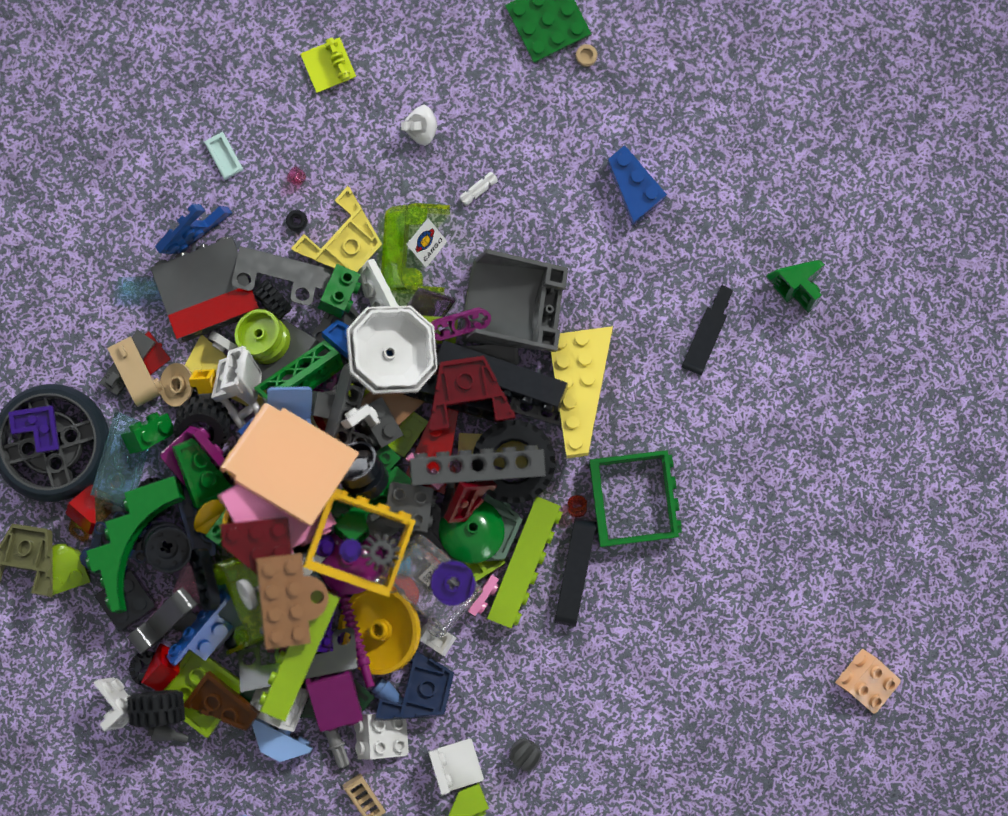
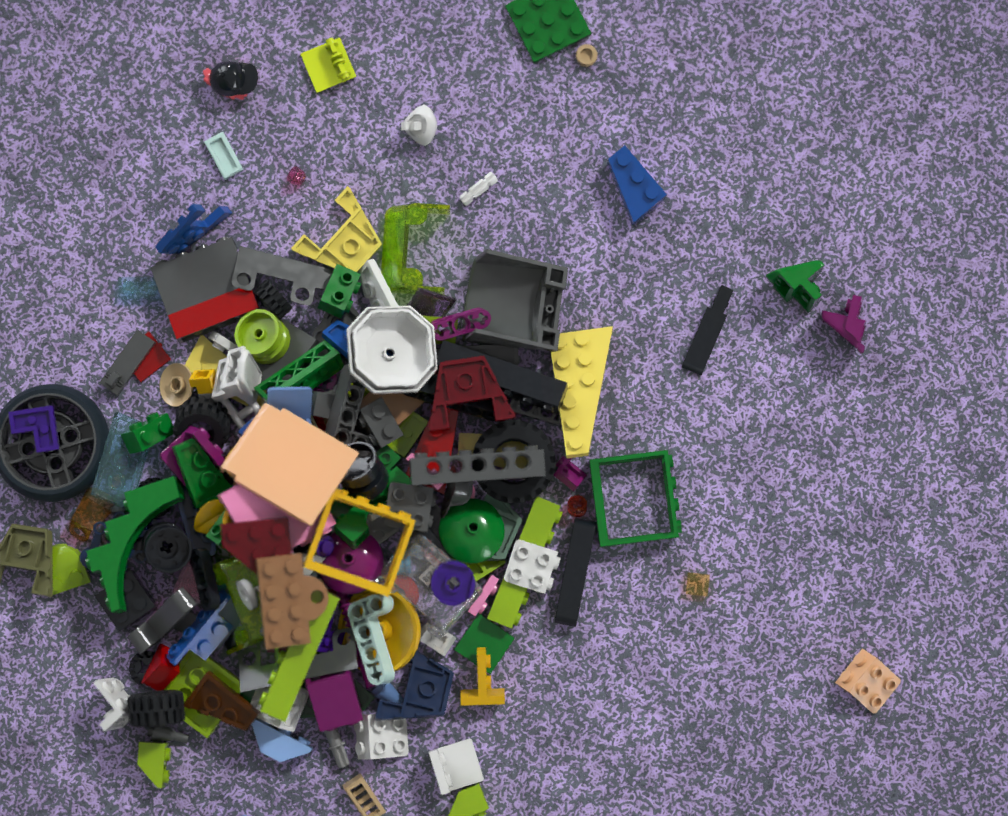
red slope [65,485,96,534] -> none
tan door [107,336,163,407] -> none
black plate [286,210,308,232] -> none
dark purple plate [339,539,362,562] -> none
white bracket [341,404,380,429] -> none
dark grey gear [362,533,400,572] -> none
white sticker [406,218,447,267] -> none
dark red wing [444,480,497,523] -> none
dark grey piece [509,738,542,771] -> none
none -> lime slope [137,741,171,788]
none -> black hair [203,61,258,100]
none -> light aqua beam [347,594,395,685]
none -> green tile [454,614,515,674]
none -> yellow bracket [461,647,505,706]
none -> white bracket [504,540,561,594]
none -> magenta bracket [554,455,587,491]
none -> clear yellow tile [685,572,710,597]
none -> magenta piece [821,295,866,354]

